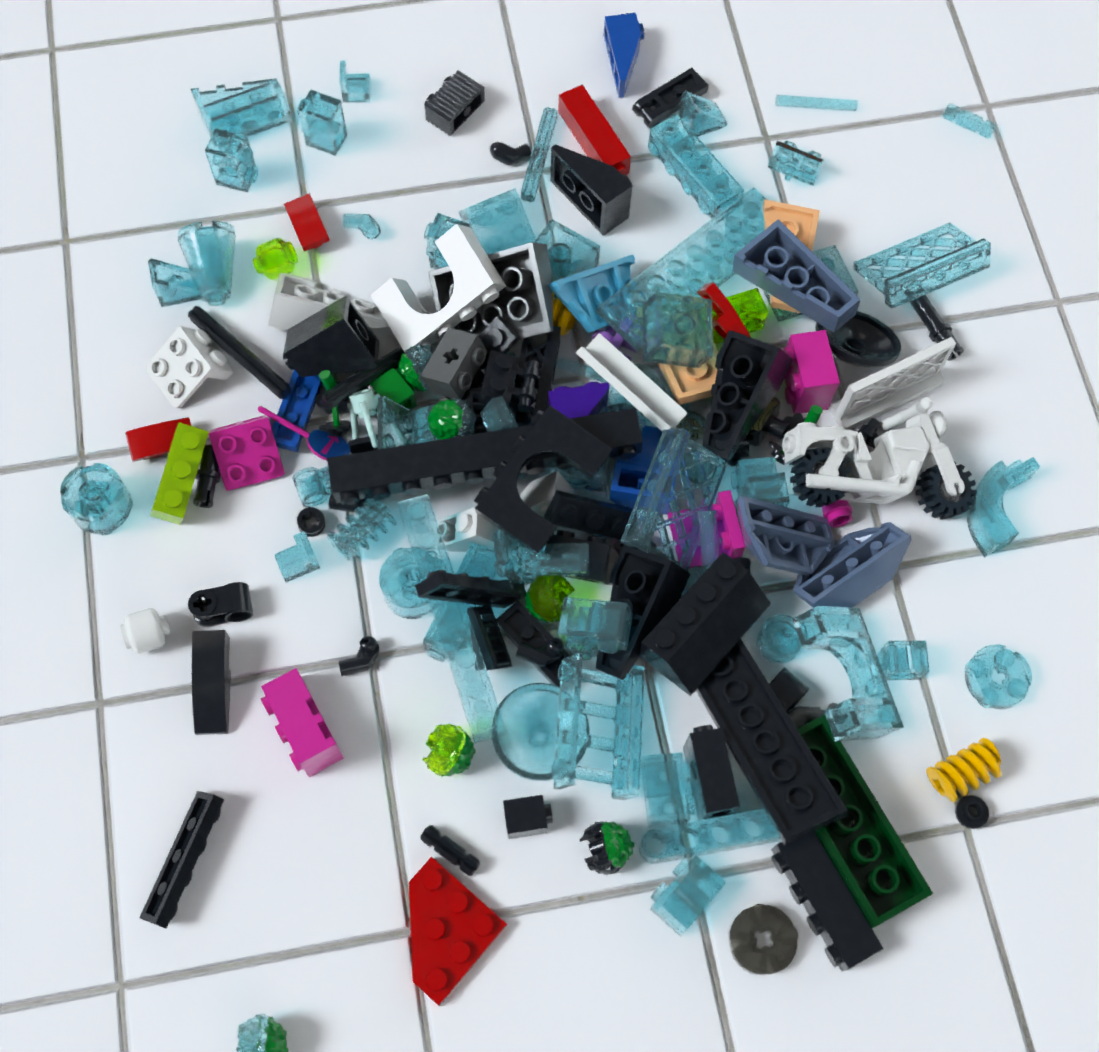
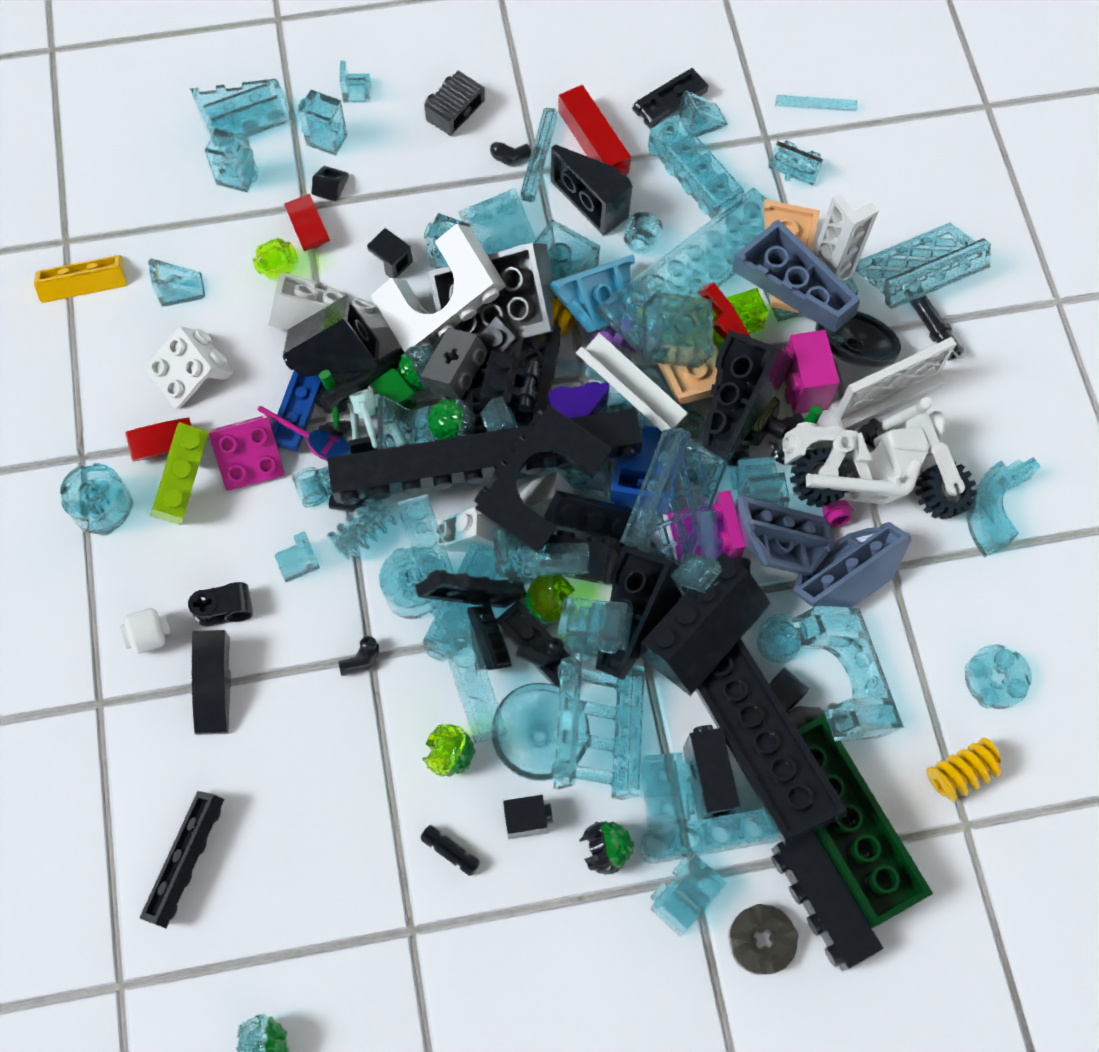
clear light blue cone [178,221,236,306] -> none
black axle [188,306,292,399] -> none
black pin [193,445,221,508] -> none
dark pink wedge [261,668,344,777] -> none
black bush [297,507,325,537] -> none
clear light blue arm [343,213,381,240] -> none
red plate [409,856,507,1006] -> none
blue slope [603,12,644,98] -> none
clear light blue brick [877,641,930,680] -> none
clear light blue axle [943,103,996,138] -> none
black plate [955,795,989,829] -> none
none -> yellow slope [34,255,126,303]
none -> black slope [311,166,349,202]
none -> black panel [367,228,413,278]
none -> clear light blue head [623,211,663,254]
none -> clear light blue bracket [671,553,723,596]
none -> white fence [813,194,879,281]

